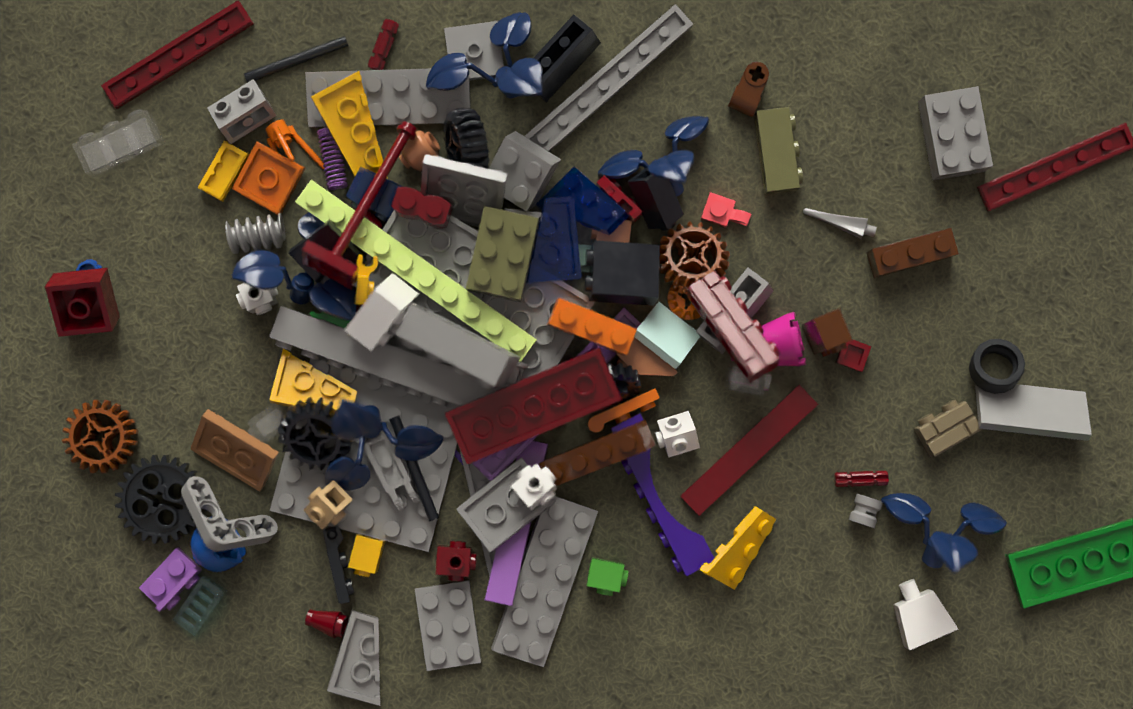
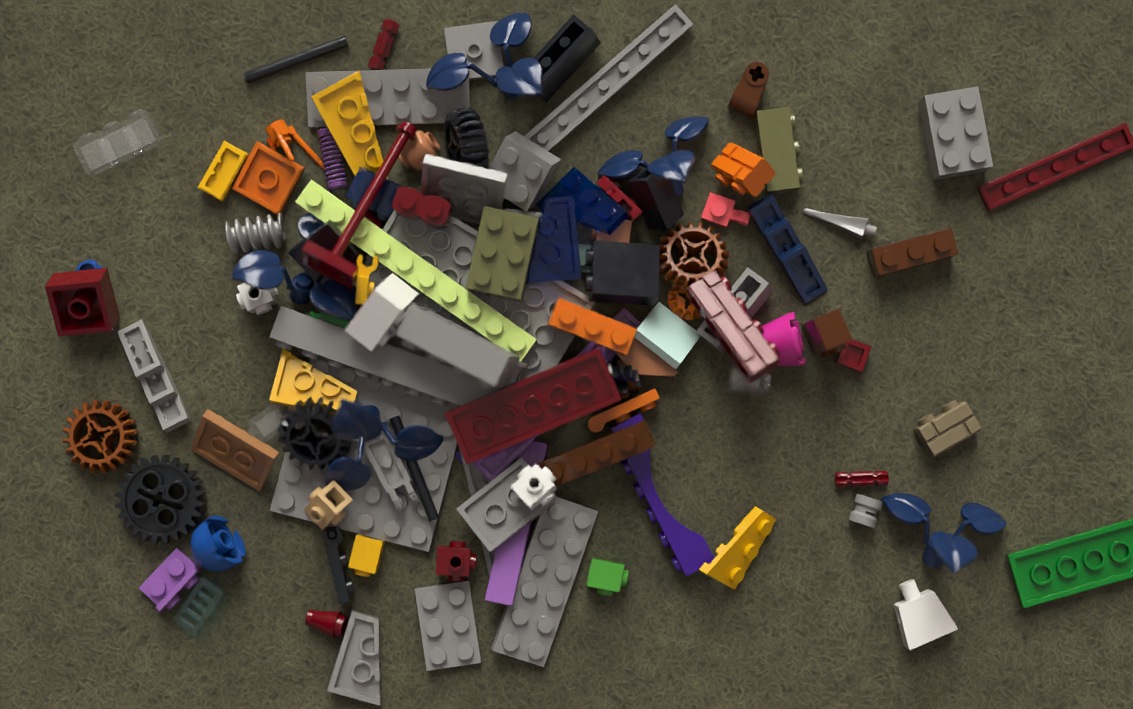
dark red tile [101,0,254,109] -> none
light grey beam [181,476,278,551] -> none
light grey brick [207,79,277,144] -> none
white brick [655,411,700,458] -> none
dark red tile [680,385,818,516] -> none
black tyre [969,339,1025,394] -> none
light grey tile [975,384,1092,441] -> none
none -> light grey slope [117,319,191,433]
none -> orange brick [711,142,775,197]
none -> dark blue slope [747,193,828,304]

